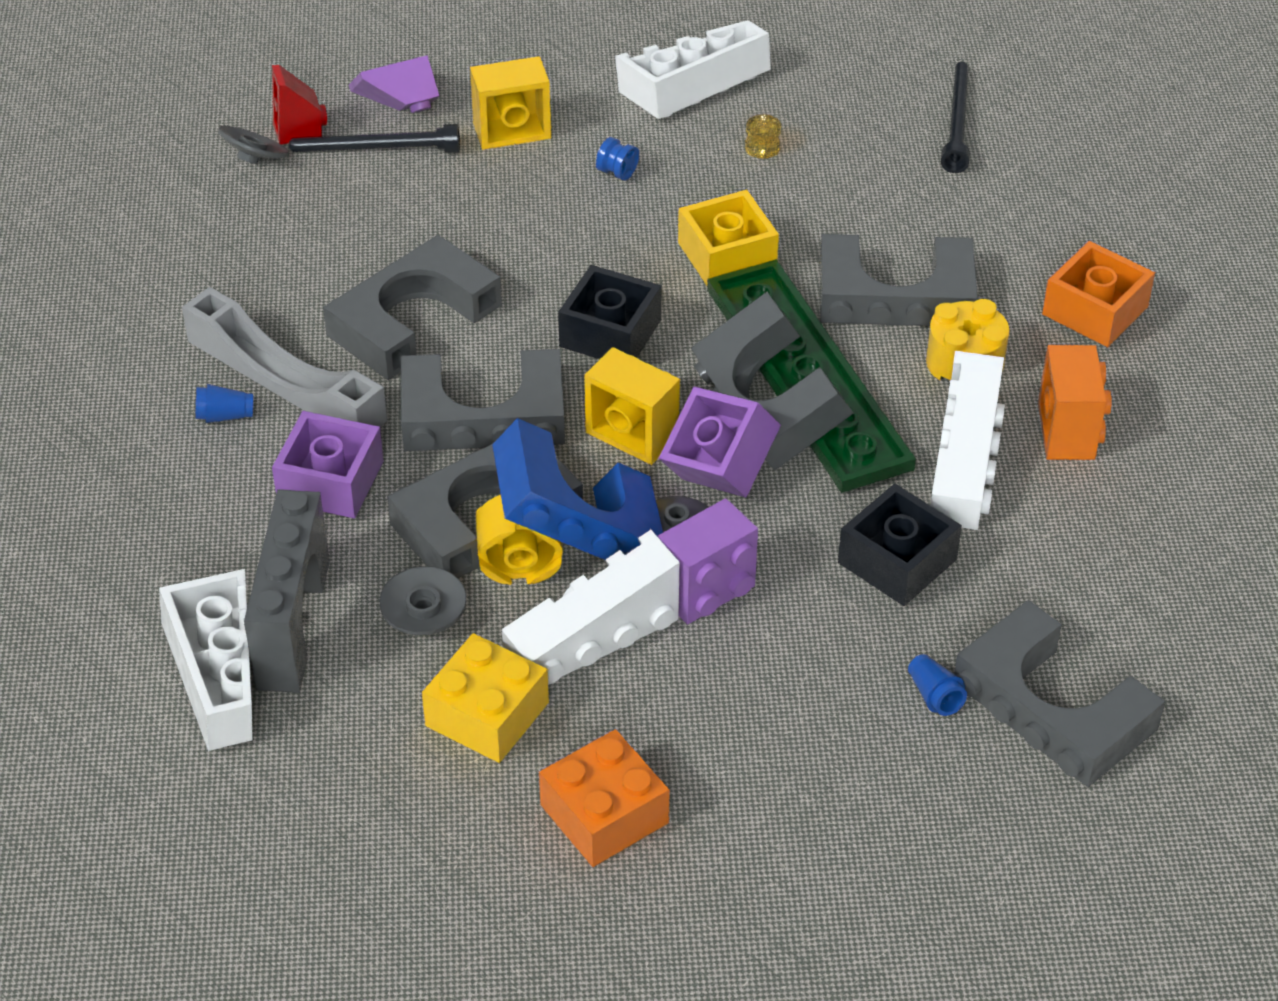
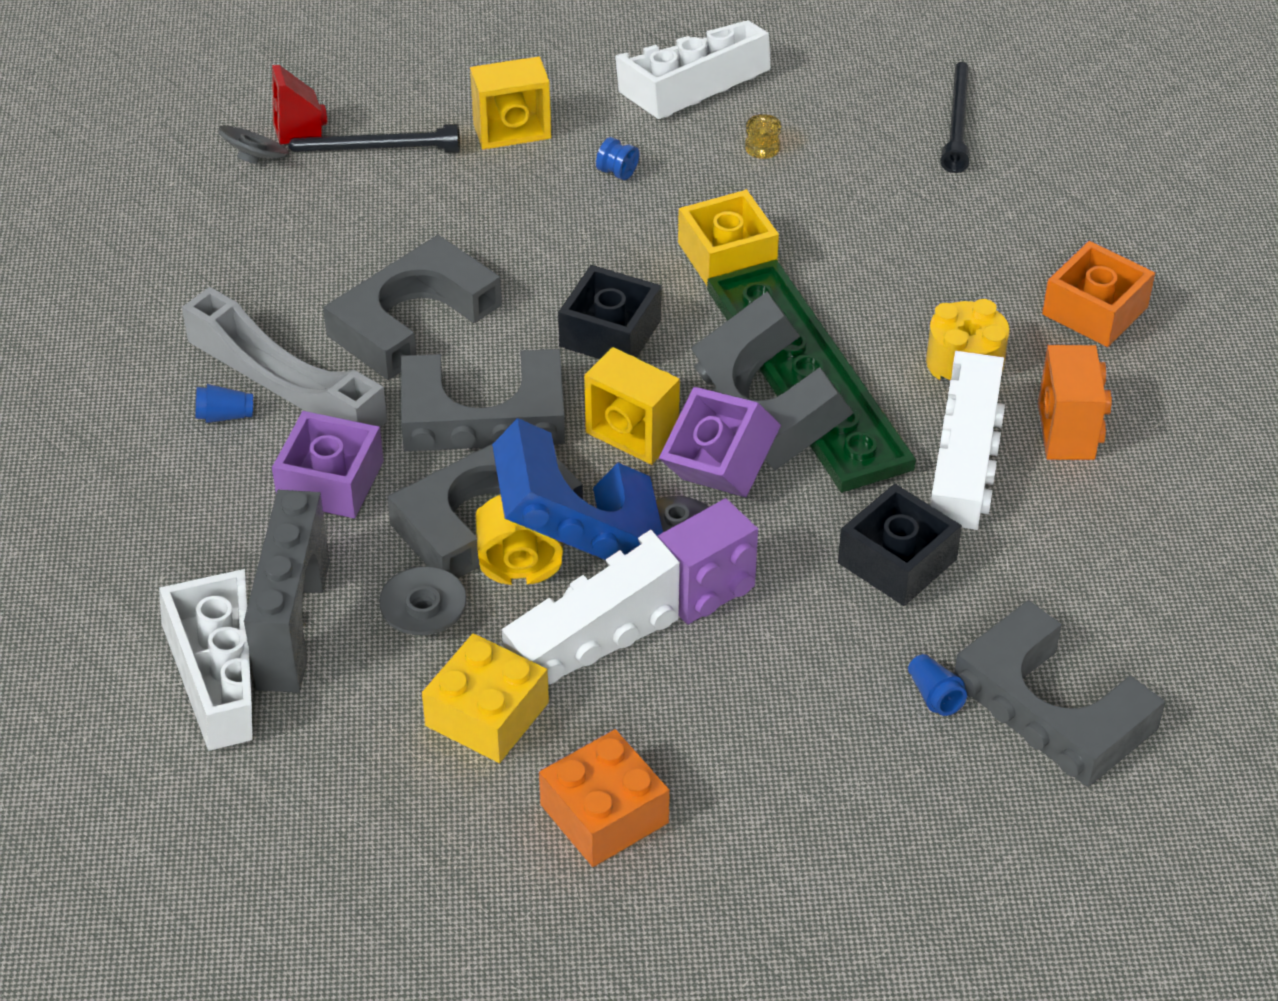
medium lavender slope [349,55,439,113] -> none
dark grey arch [819,234,978,326] -> none

